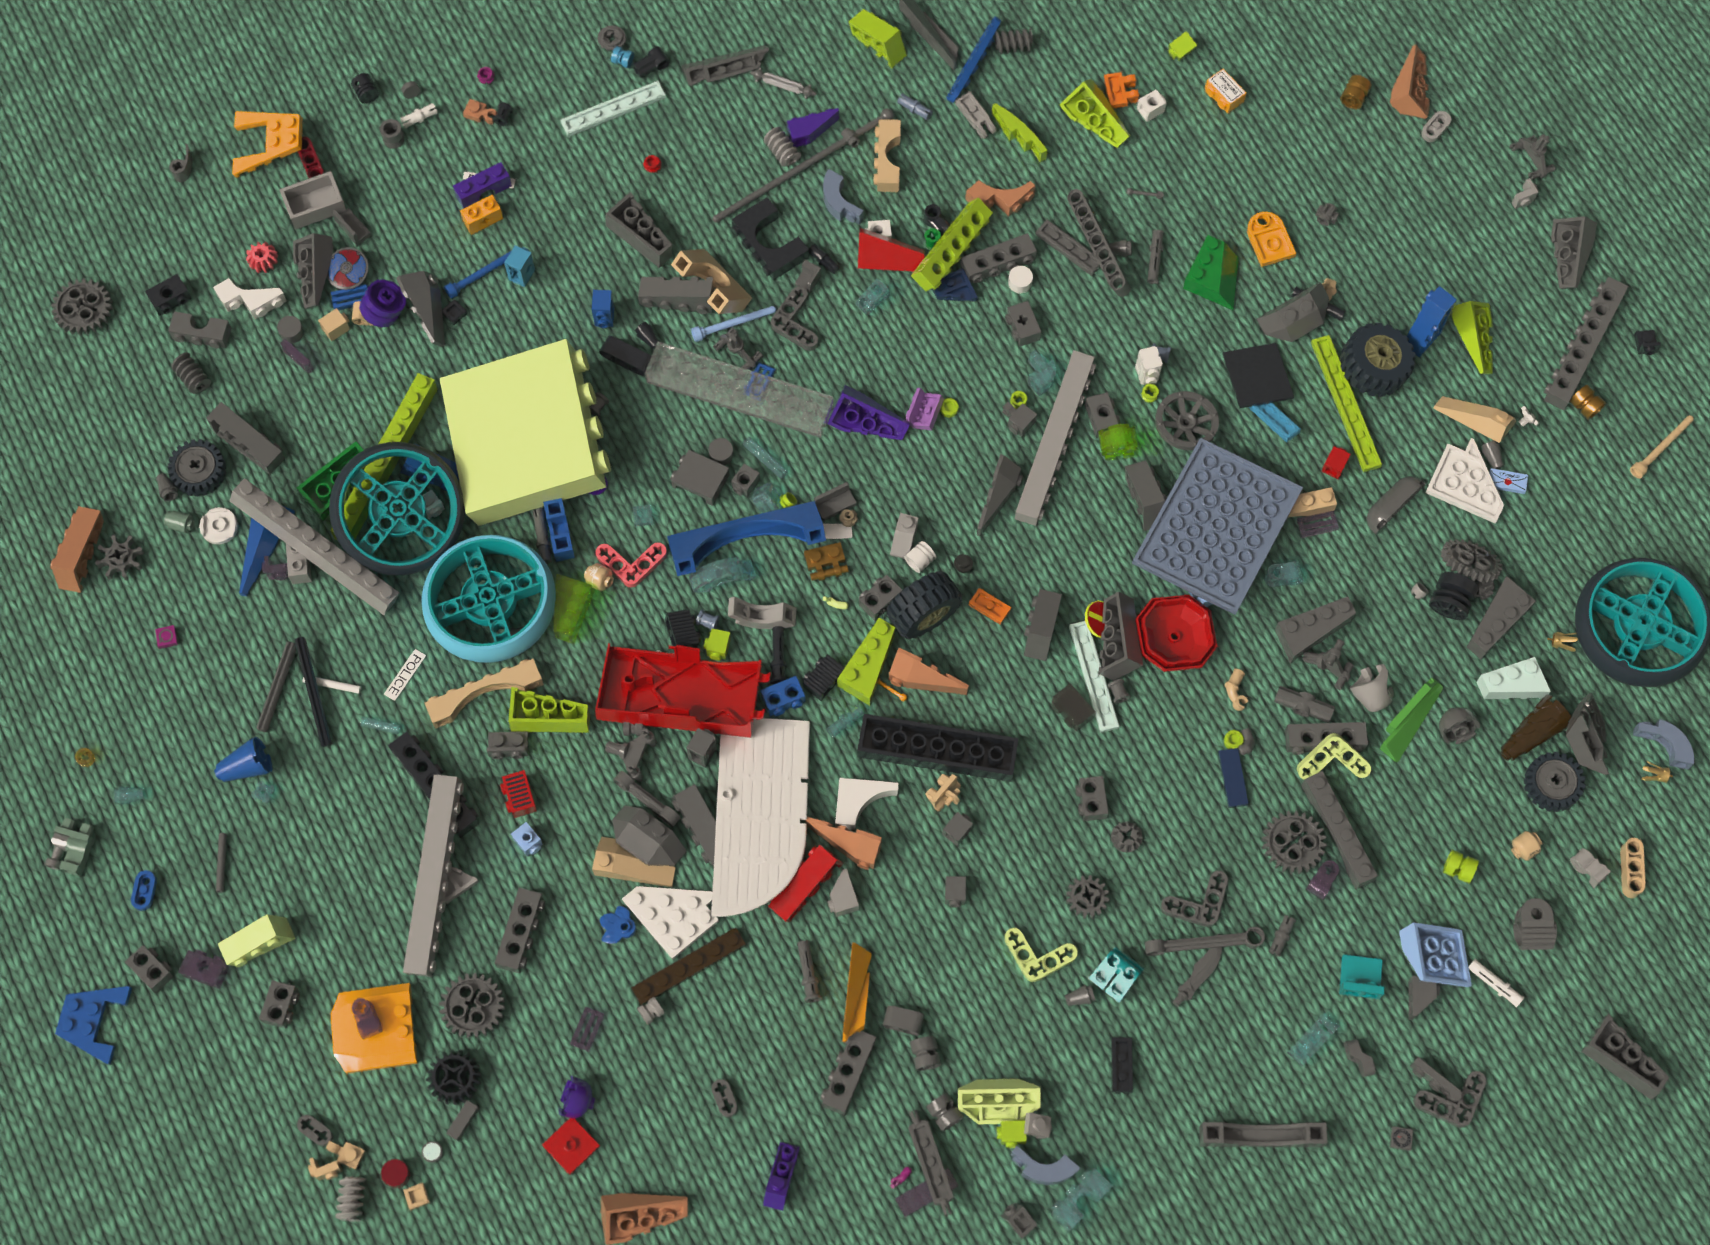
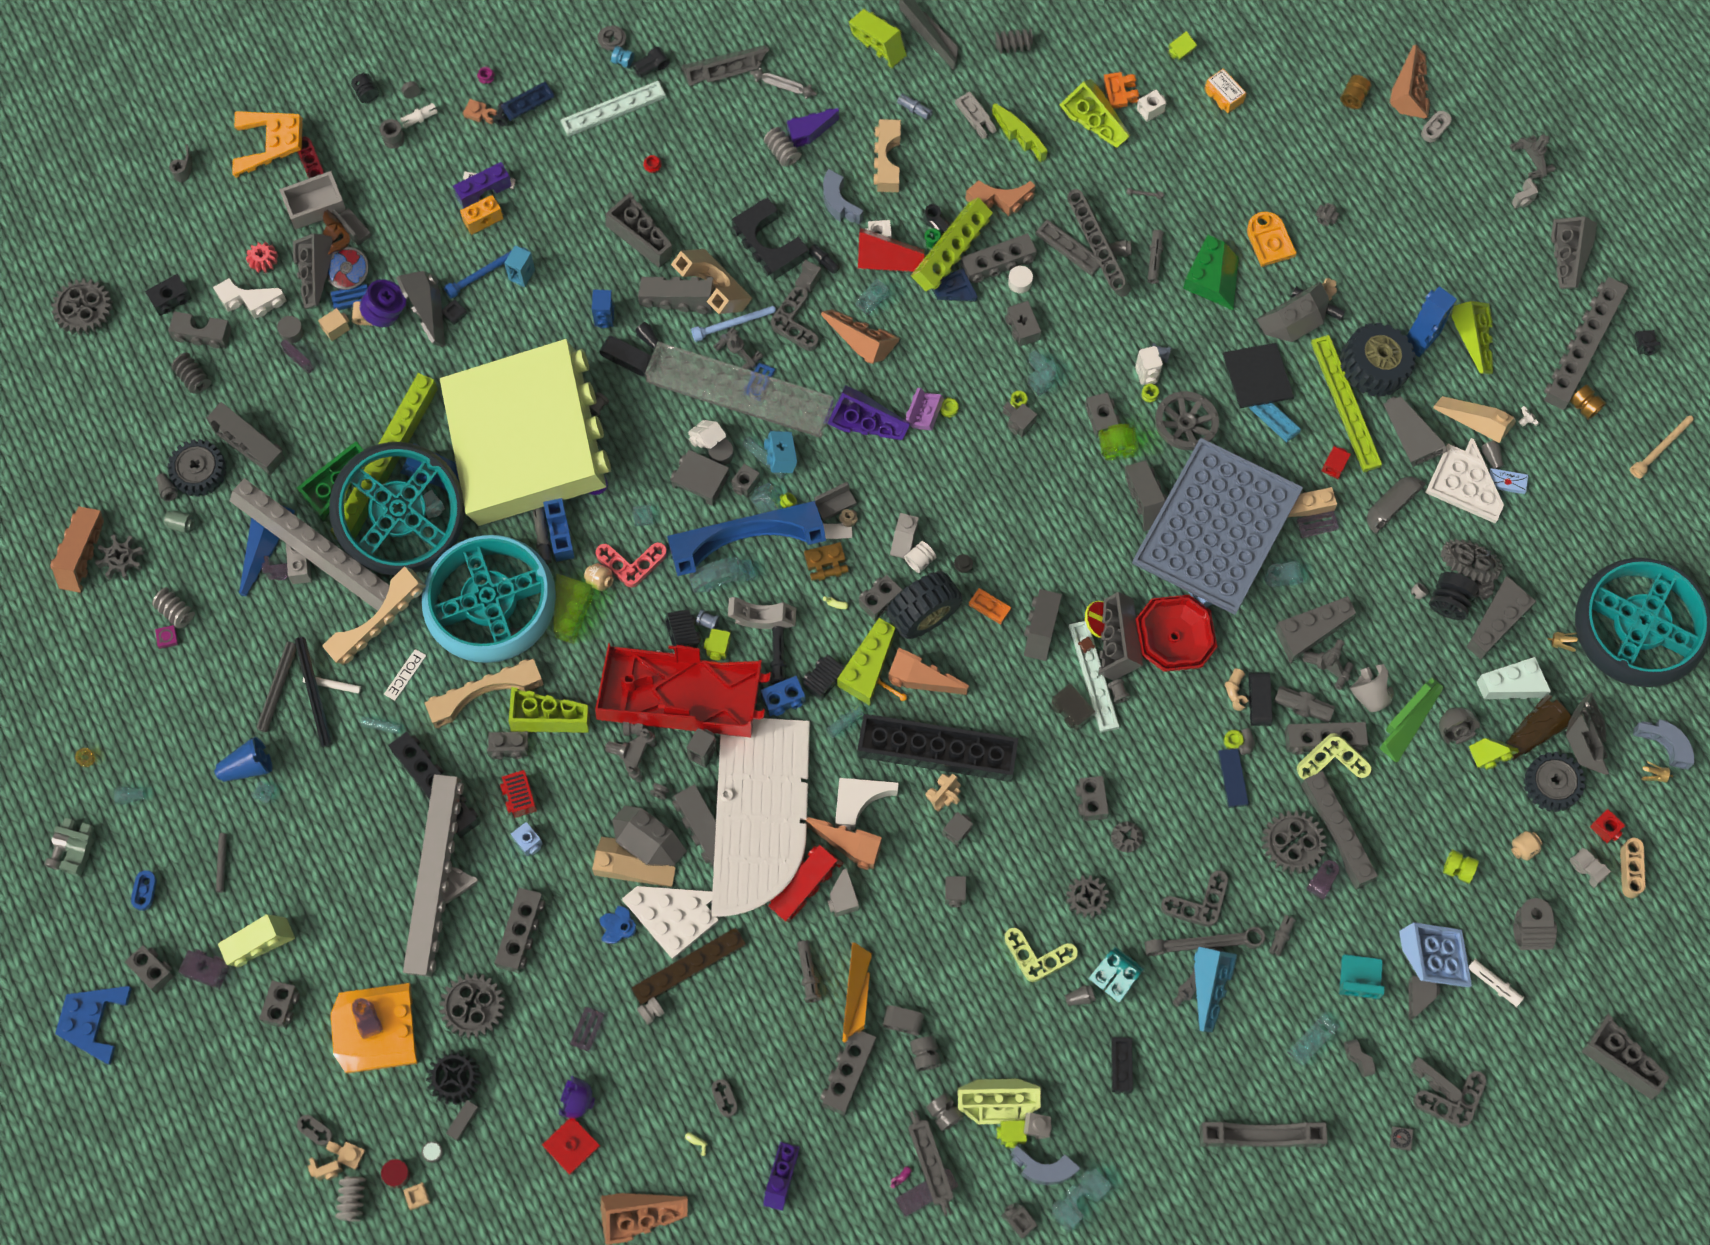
white tile [199,507,239,545] -> none
dark grey piece [613,771,681,827] -> none
dark grey bar [712,108,894,222] -> none
blue plate [946,16,1001,103] -> none
dark grey wedge [977,454,1023,536] -> none
light grey brick [1015,350,1096,526] -> none
none -> light grey piece [152,587,195,628]
none -> tan arch [322,567,426,665]
none -> reddish brown helmet [323,210,350,255]
none -> dark blue tile [501,81,555,121]
none -> dark grey bush [650,783,670,800]
none -> yellowish green piece [685,1132,708,1156]
none -> white brick [688,420,726,449]
none -> dark azure brick [764,431,797,473]
none -> nougat wedge [821,310,900,364]
none -> copper piece [1078,637,1095,653]
none -> dark azure wedge [1194,946,1237,1032]
none -> black beam [1249,672,1272,726]
none -> dark grey slope [1383,396,1447,467]
none -> lime slope [1469,738,1519,770]
none -> red brick [1590,809,1625,843]

